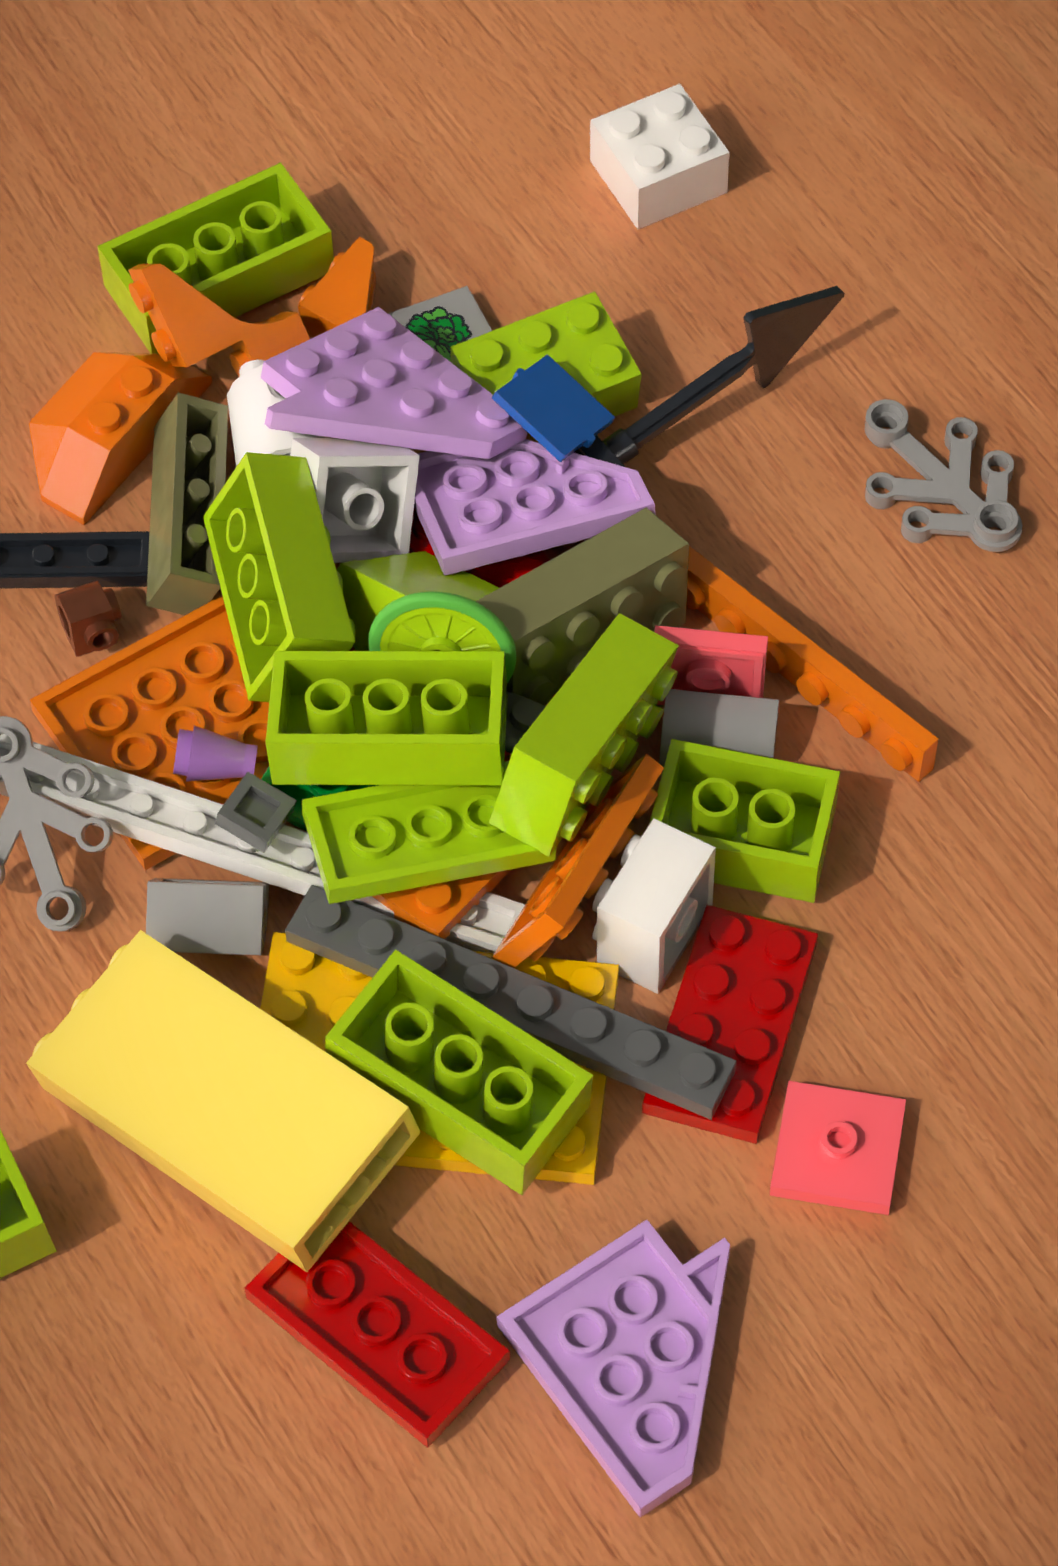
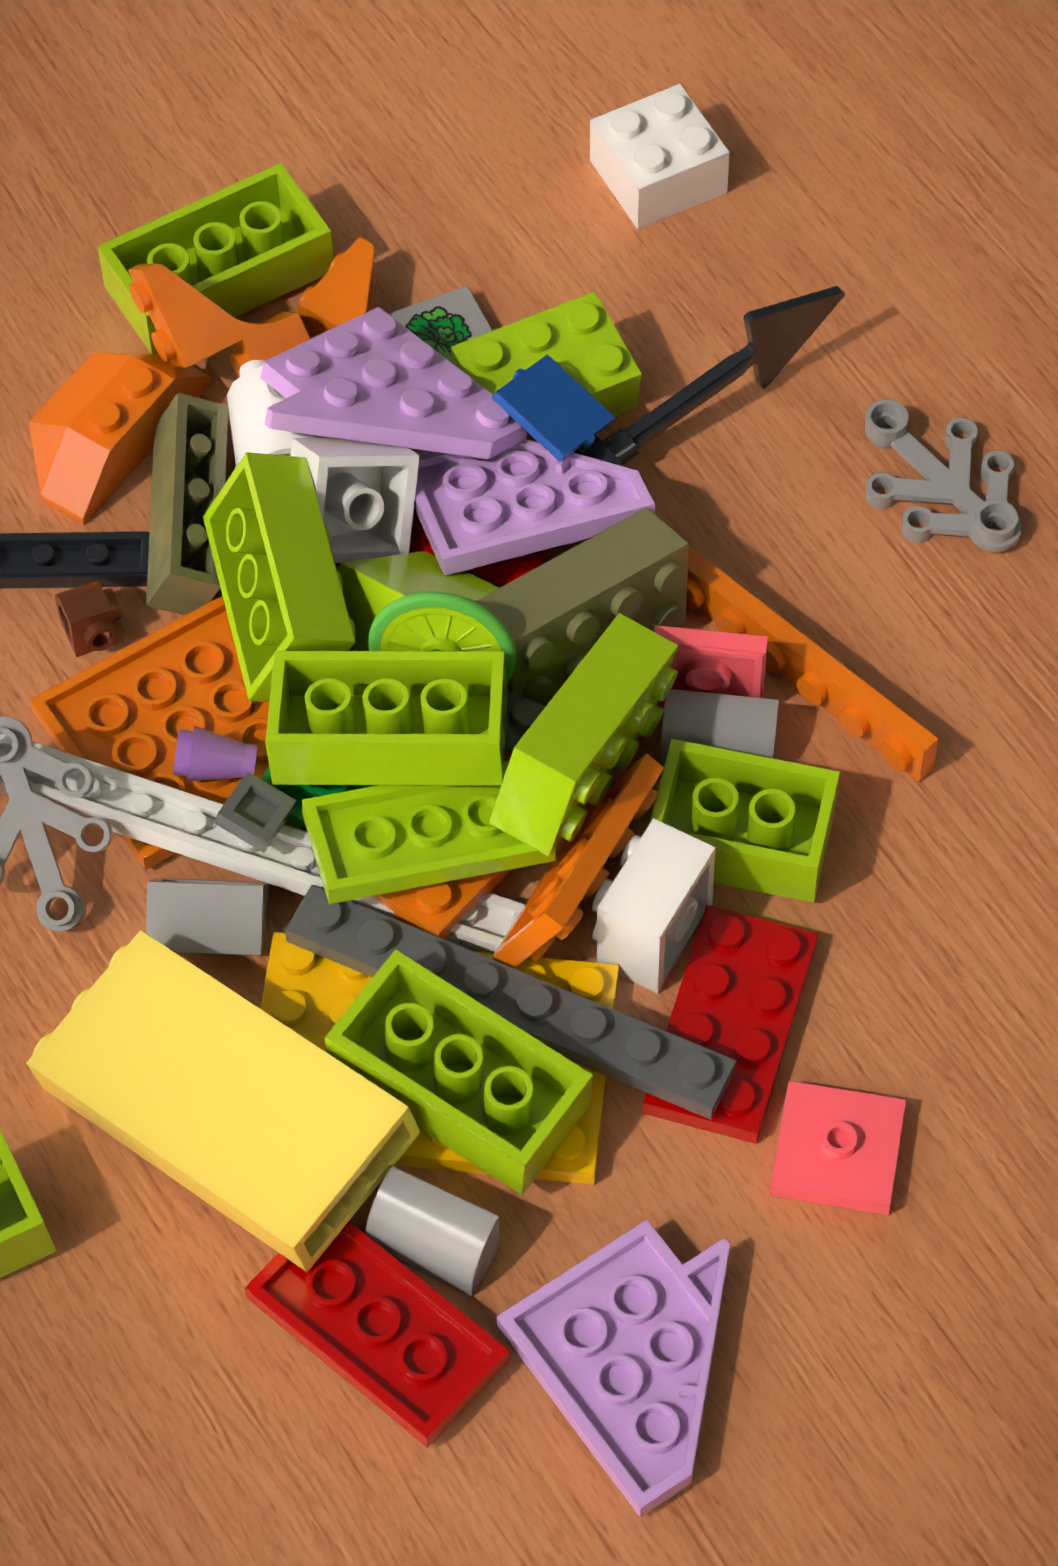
none -> light grey brick [365,1166,500,1296]

